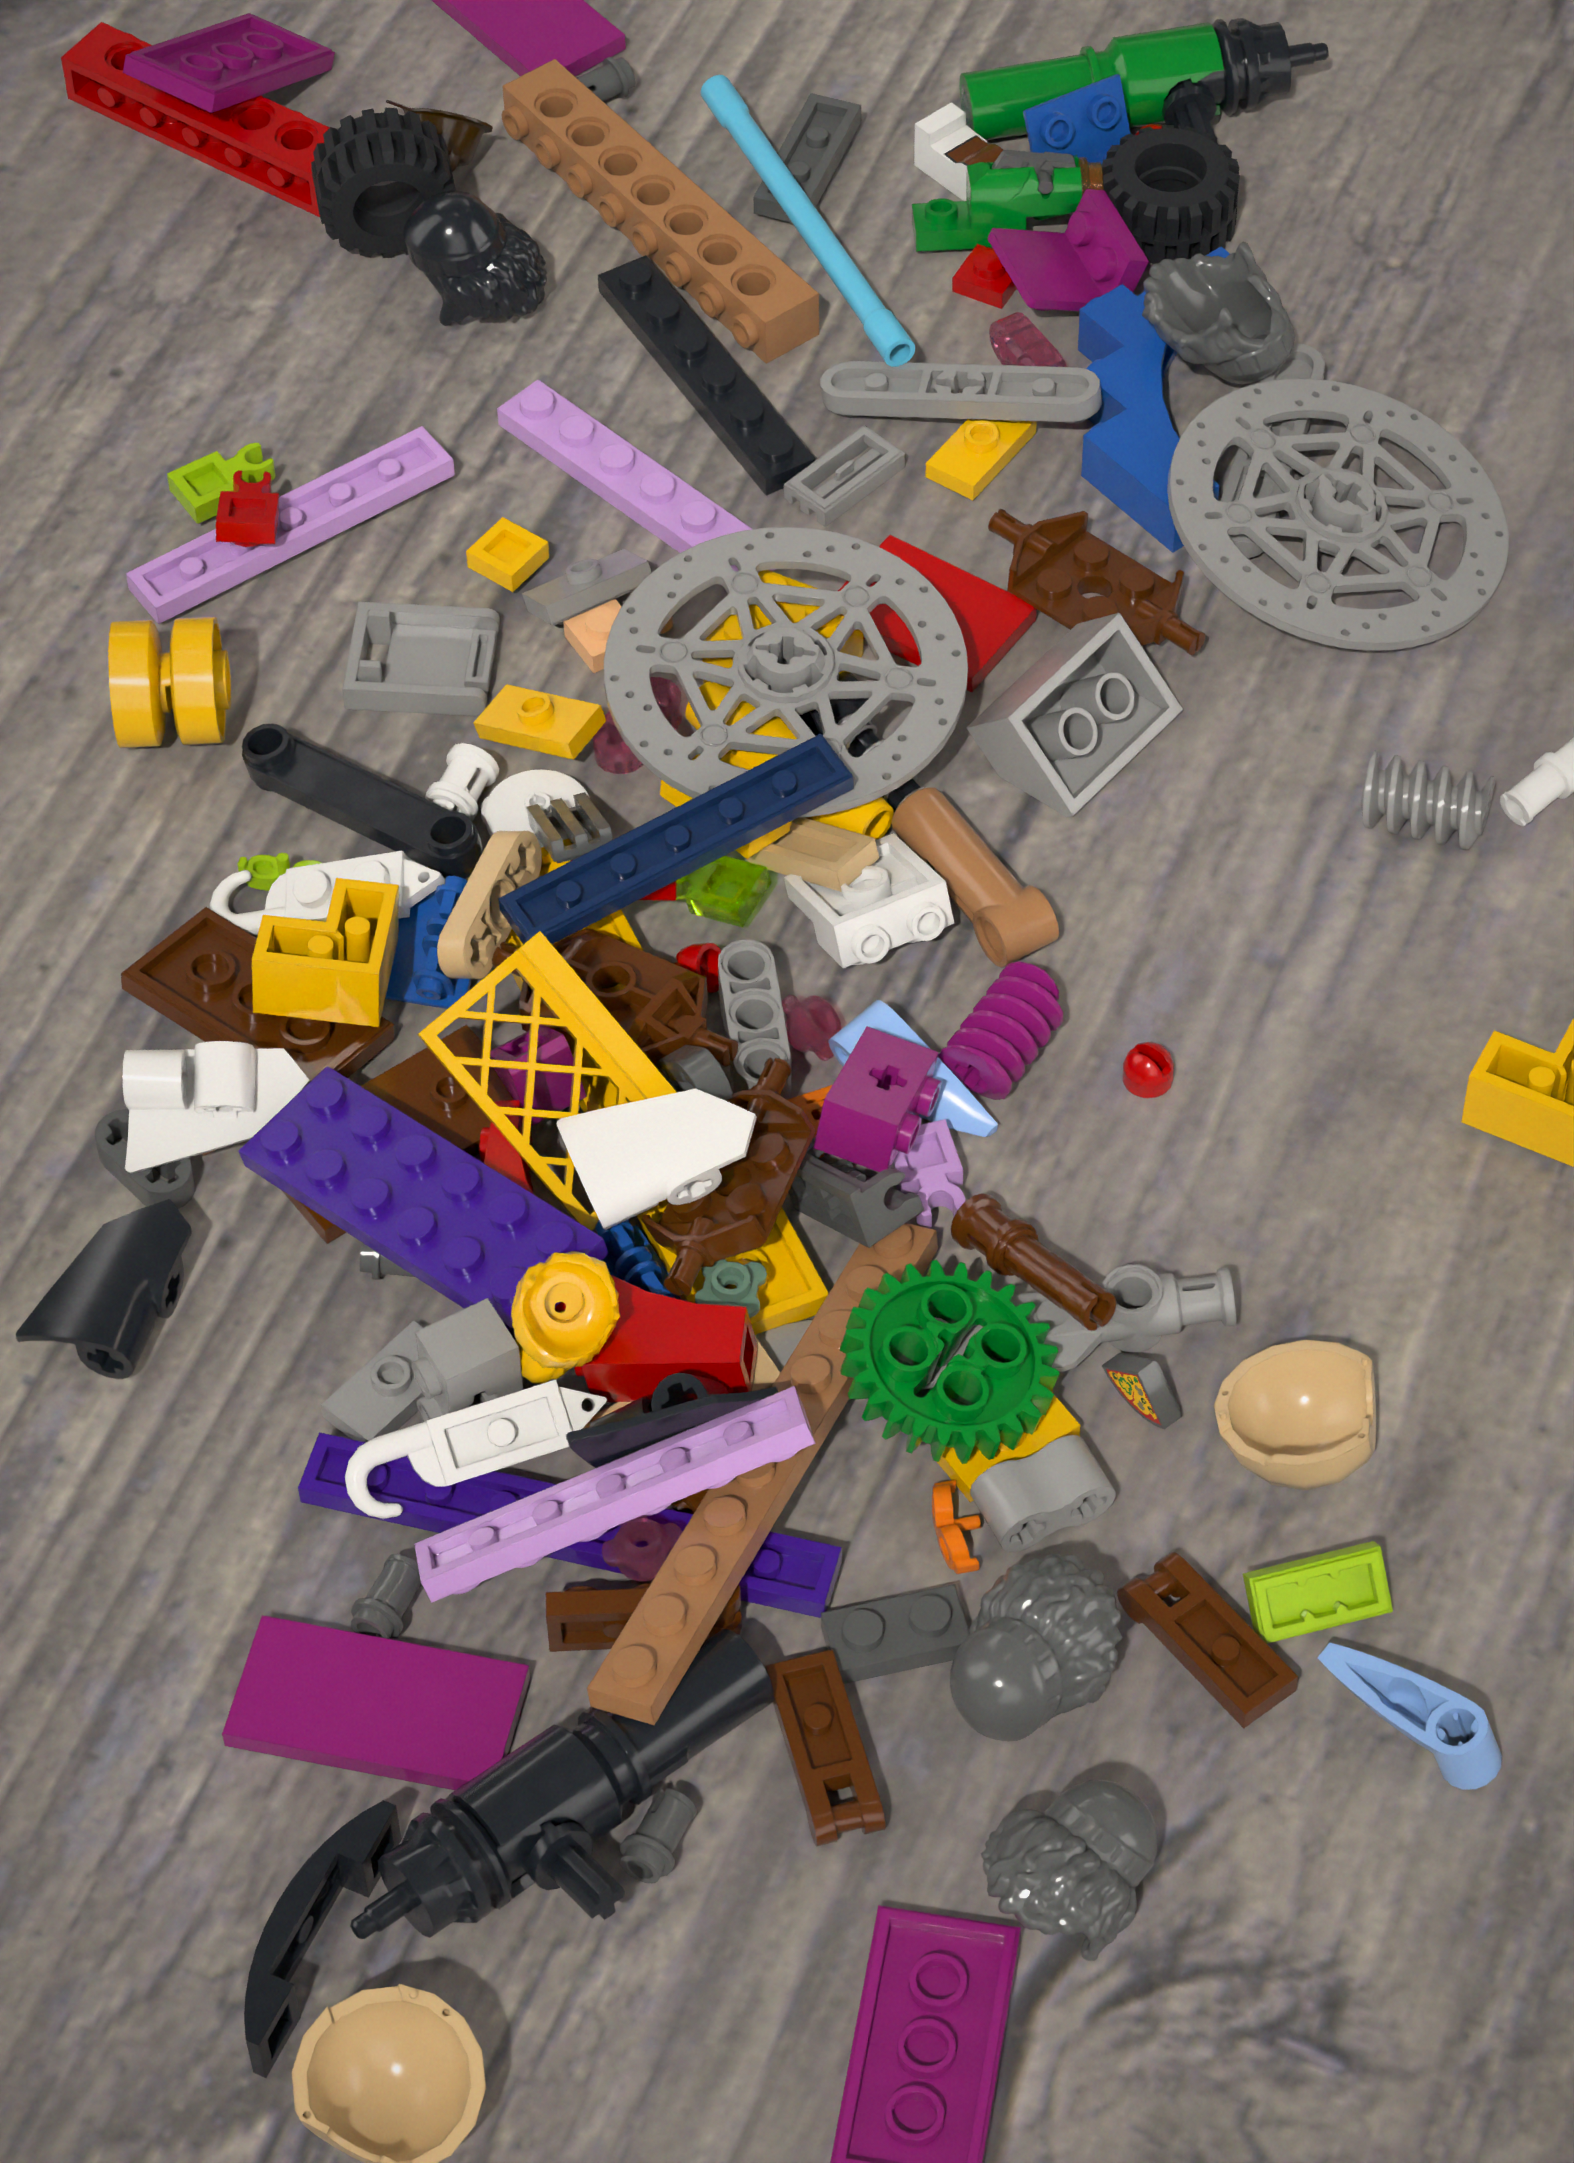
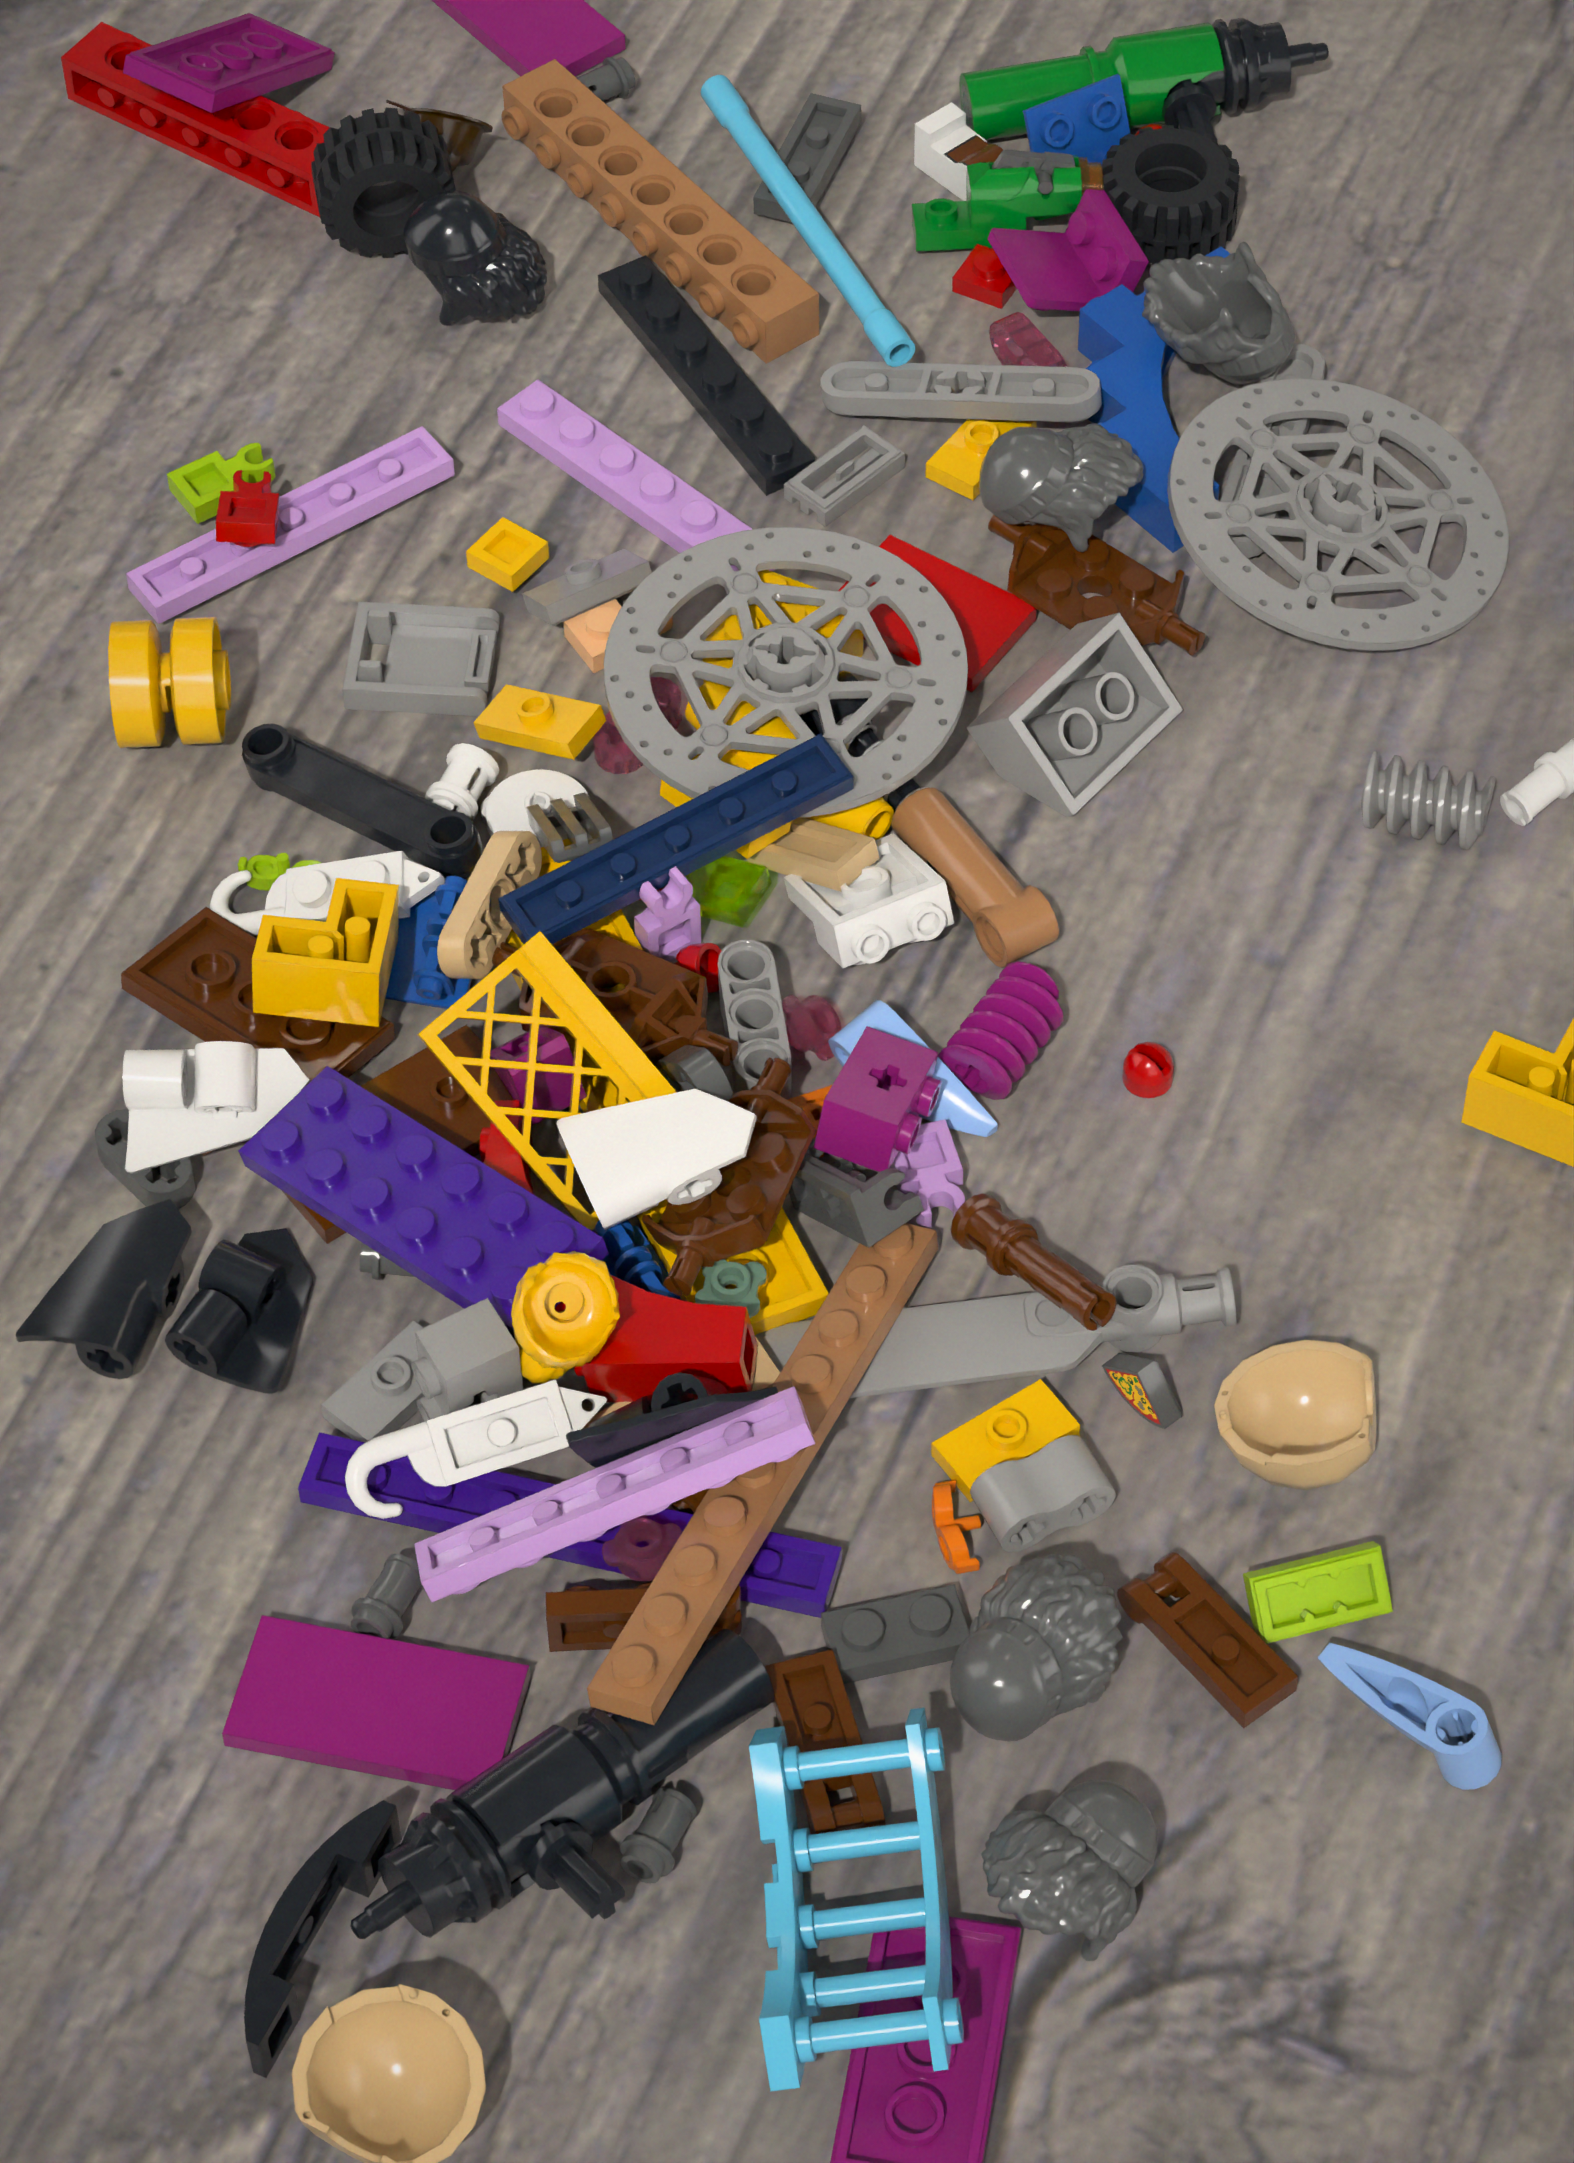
green gear [839,1260,1059,1464] -> none
none -> black panel [165,1228,313,1394]
none -> lavender plate [634,866,701,961]
none -> medium azure fence [749,1707,964,2092]
none -> dark grey hair [979,423,1144,553]

